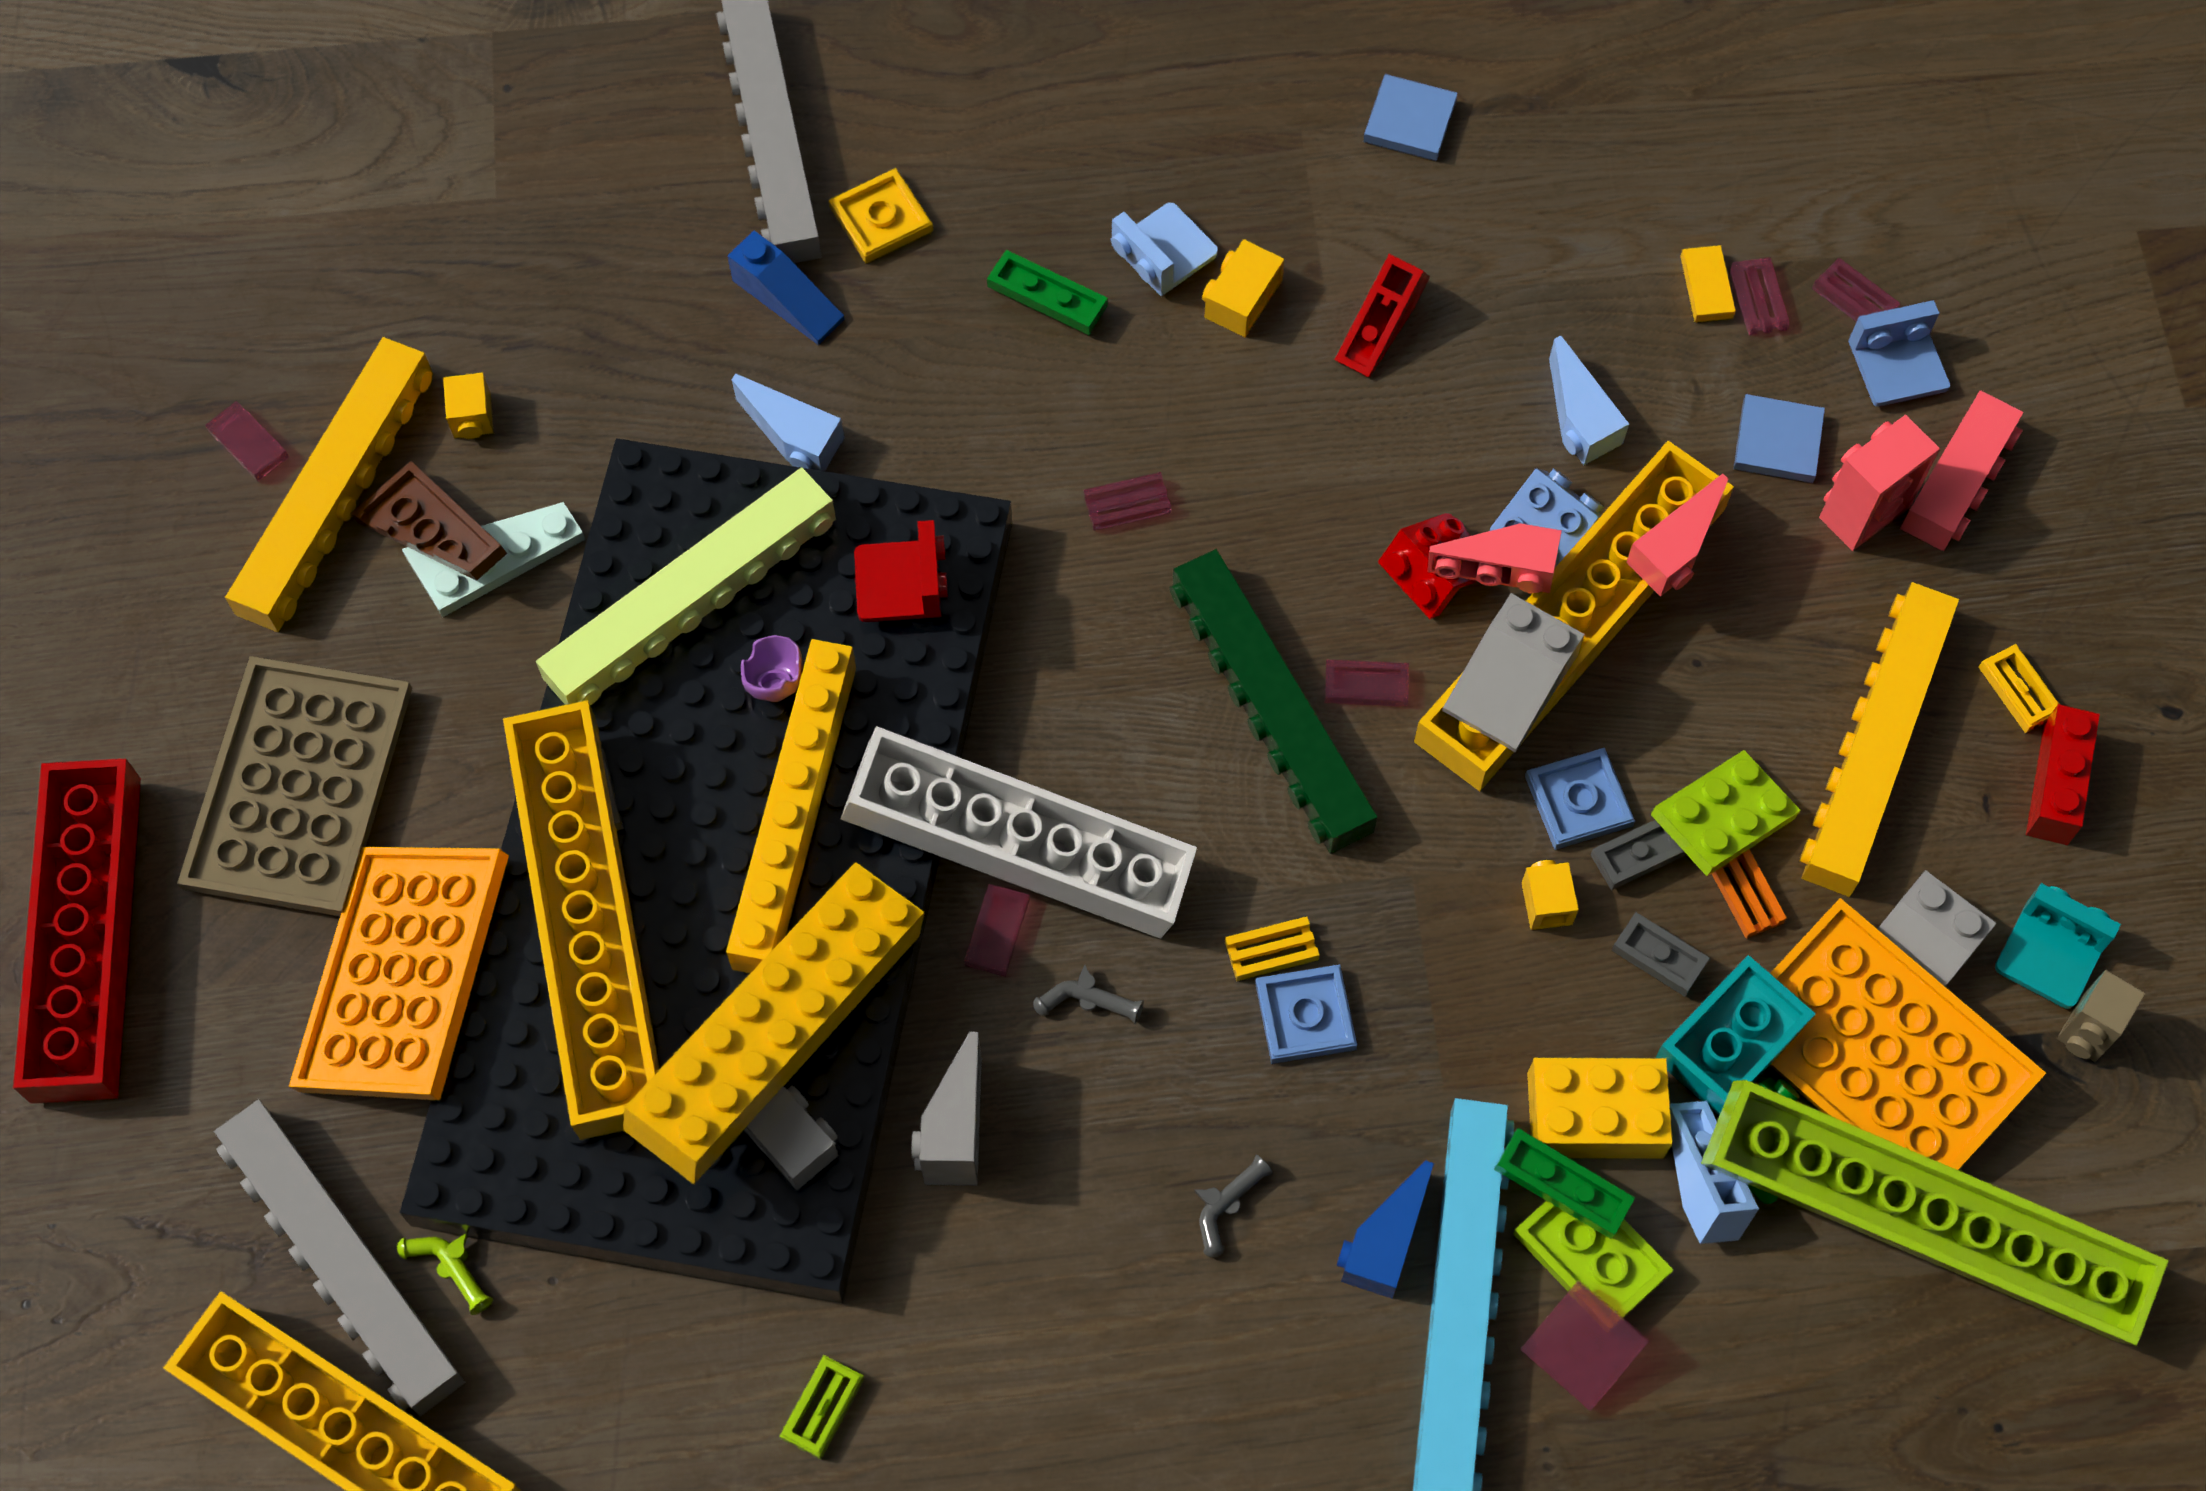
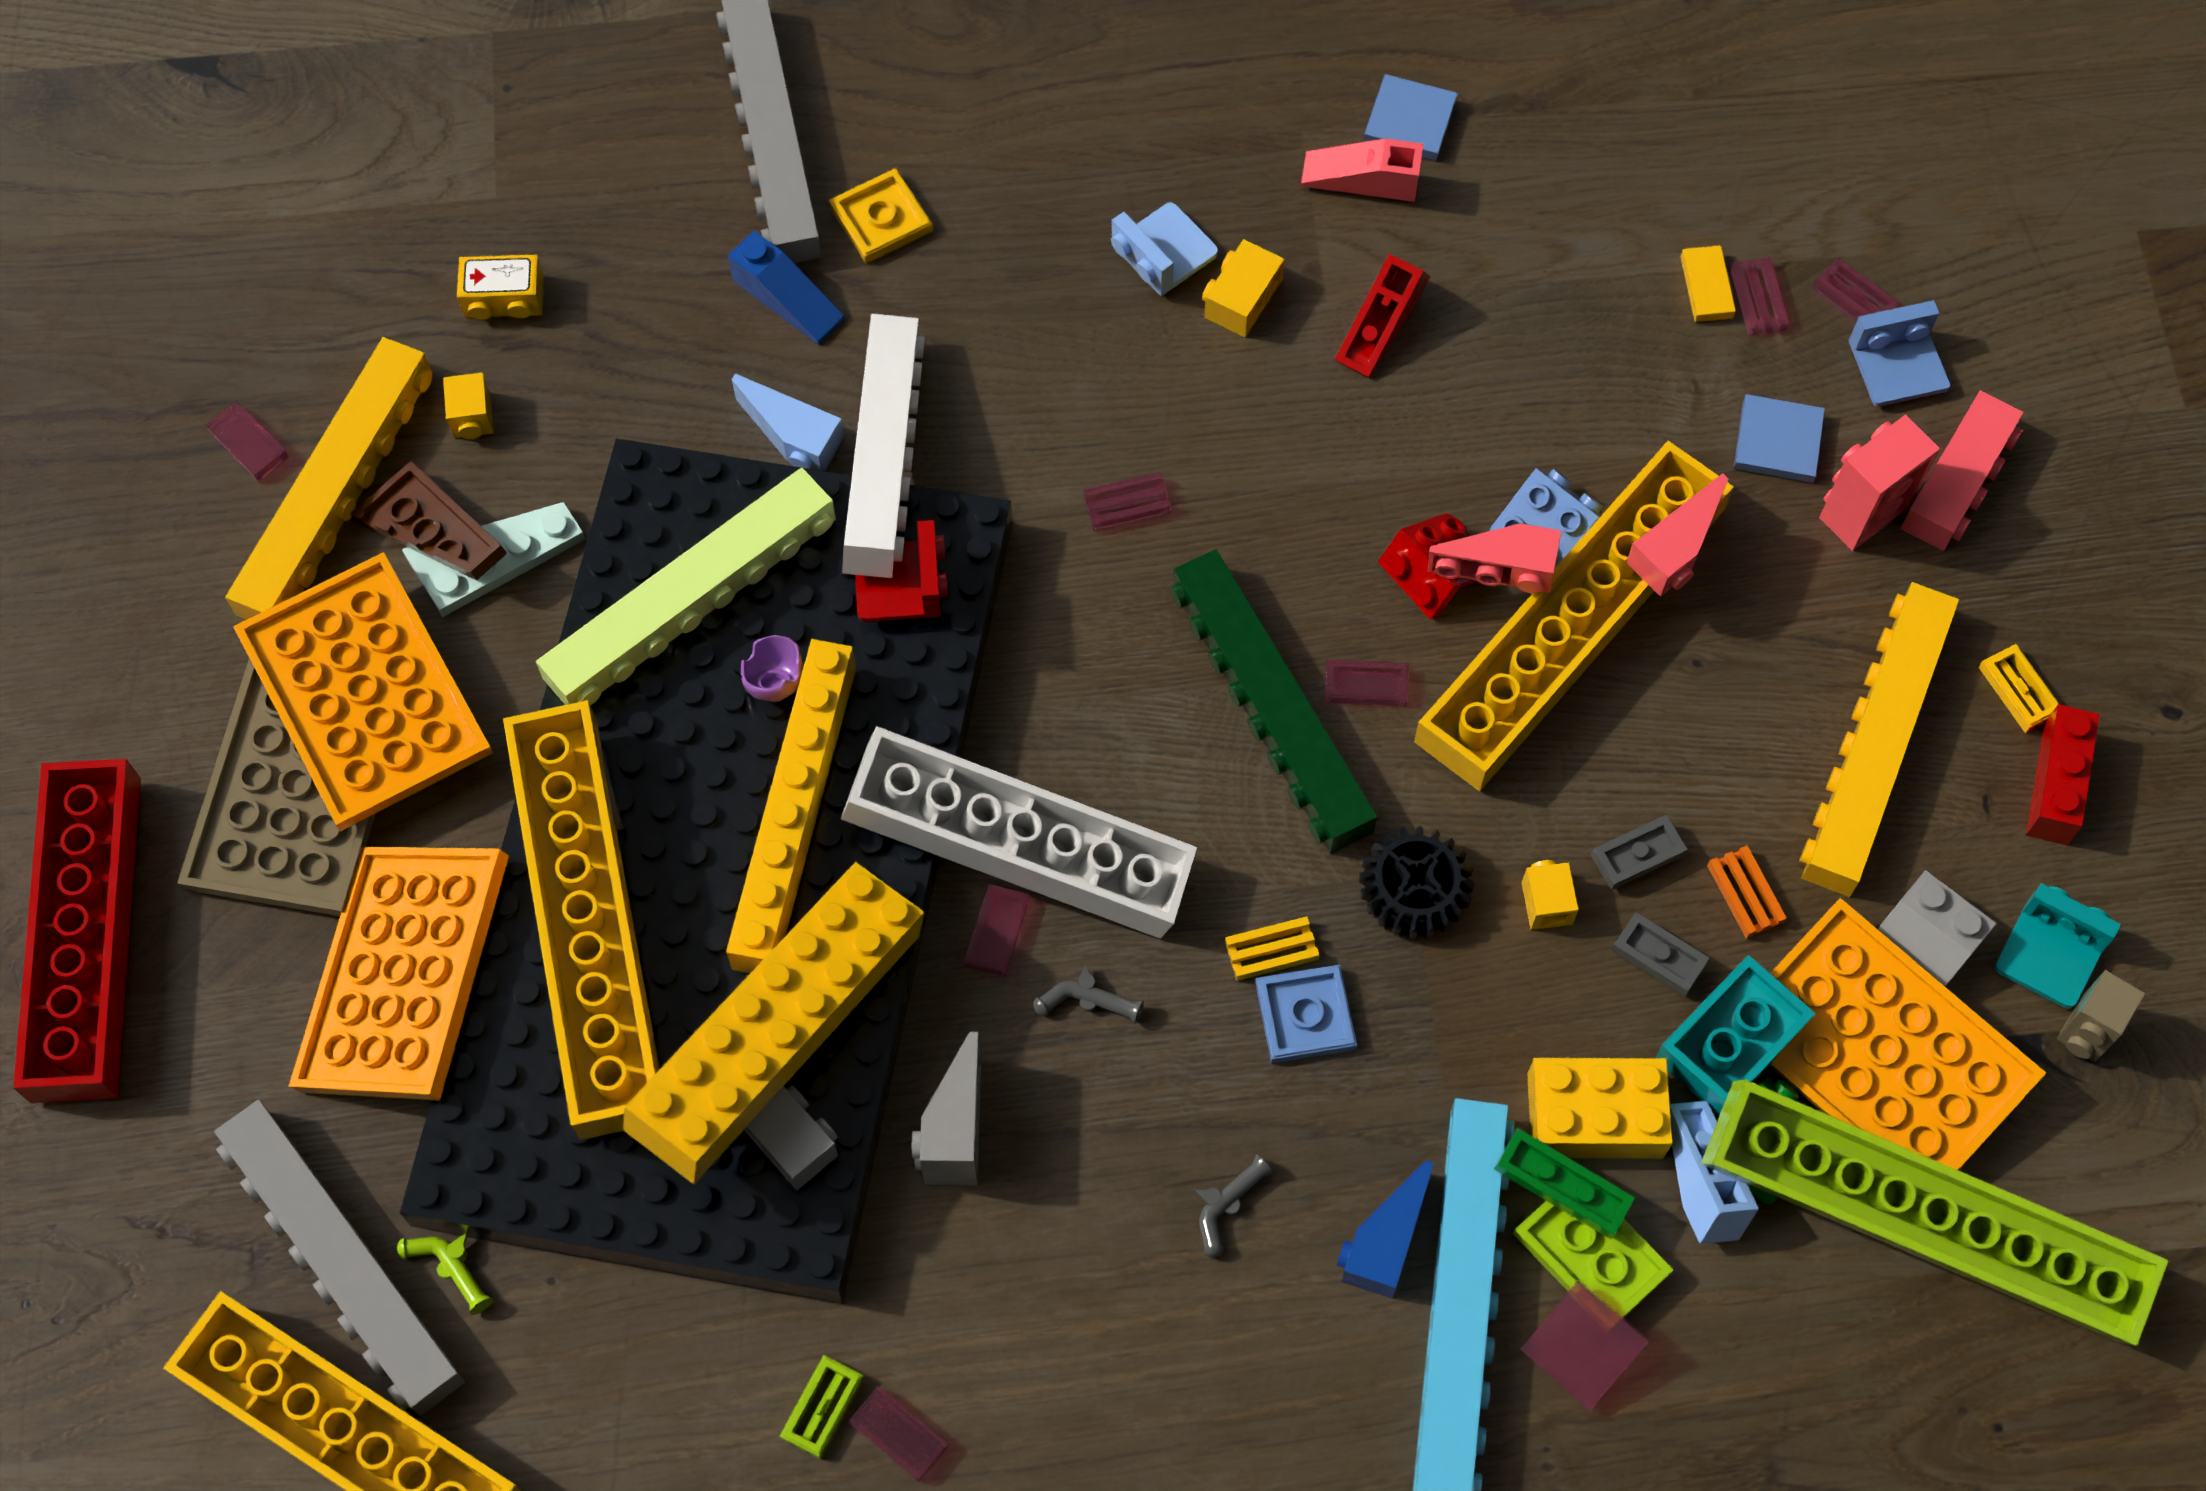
green plate [987,250,1108,335] -> none
light grey slope [1442,593,1585,752] -> none
medium blue tile [1525,747,1635,850] -> none
light blue slope [1549,336,1629,465] -> none
lime plate [1651,750,1801,876] -> none
none -> light orange plate [233,552,493,831]
none -> brick [457,254,544,320]
none -> white brick [842,314,925,578]
none -> clear pink tile [849,1386,948,1482]
none -> coral slope [1301,138,1424,202]
none -> black gear [1359,825,1475,940]

